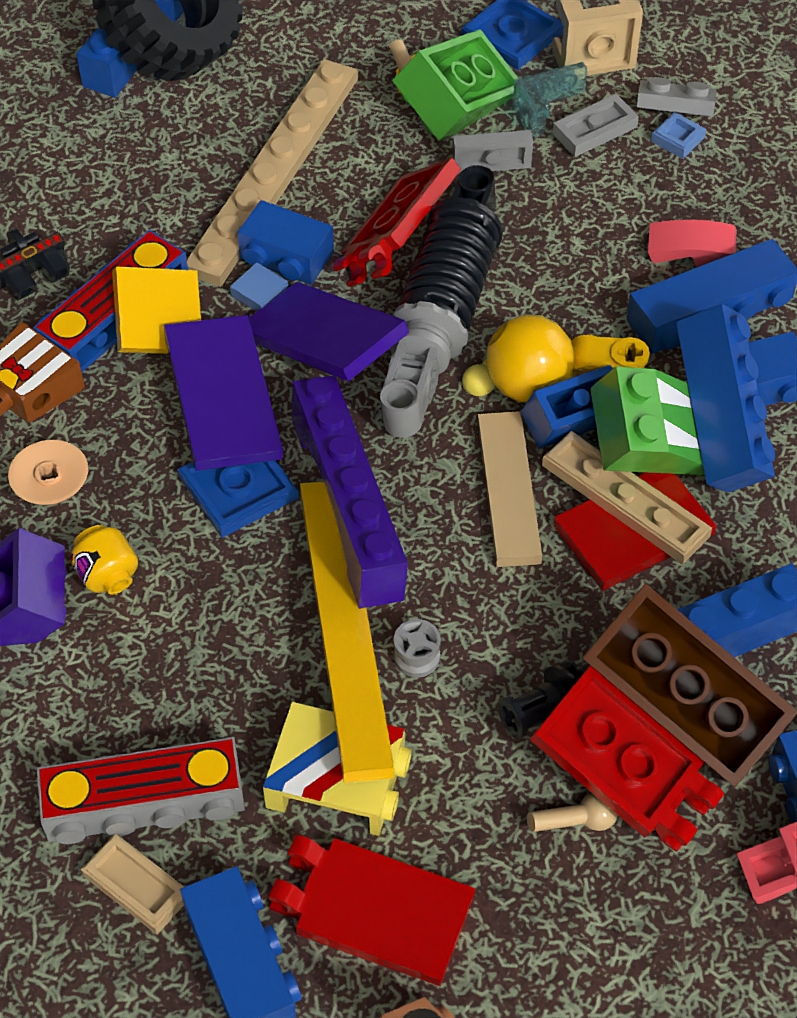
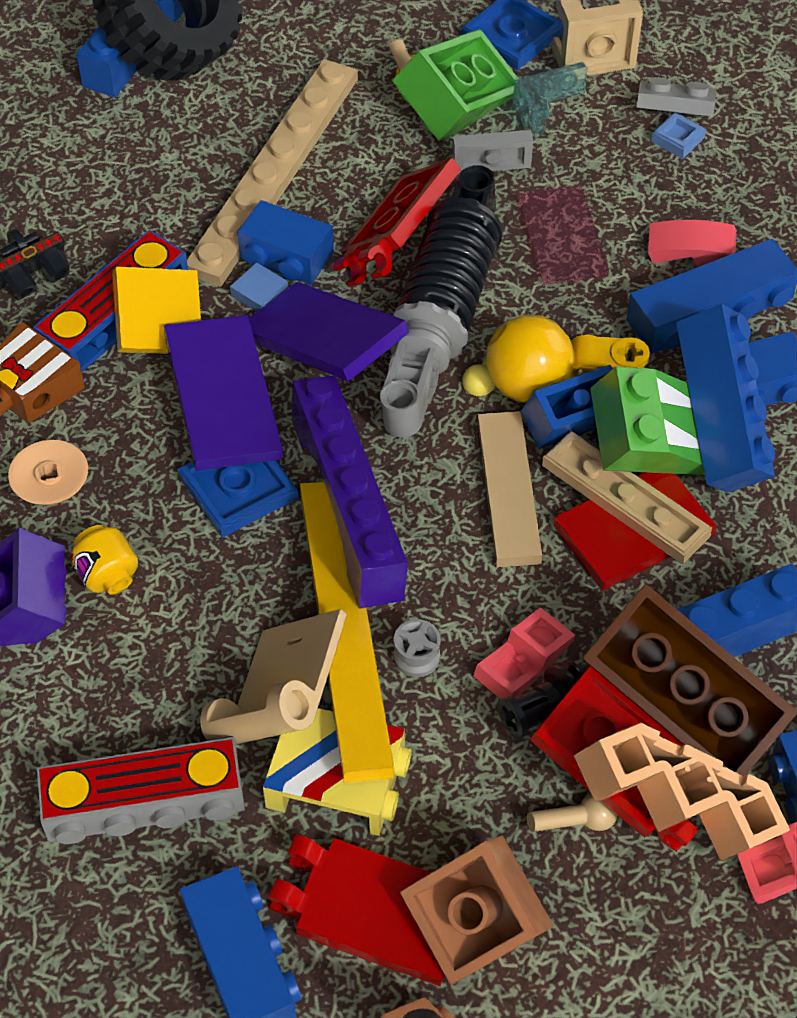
tan tile [81,834,184,935] -> none
light grey plate [552,94,639,157] -> none
none -> tan door [200,609,347,744]
none -> nougat slope [400,835,554,985]
none -> coral slope [473,607,575,699]
none -> clear pink piece [518,185,609,285]
none -> light nougat brick [574,723,790,861]

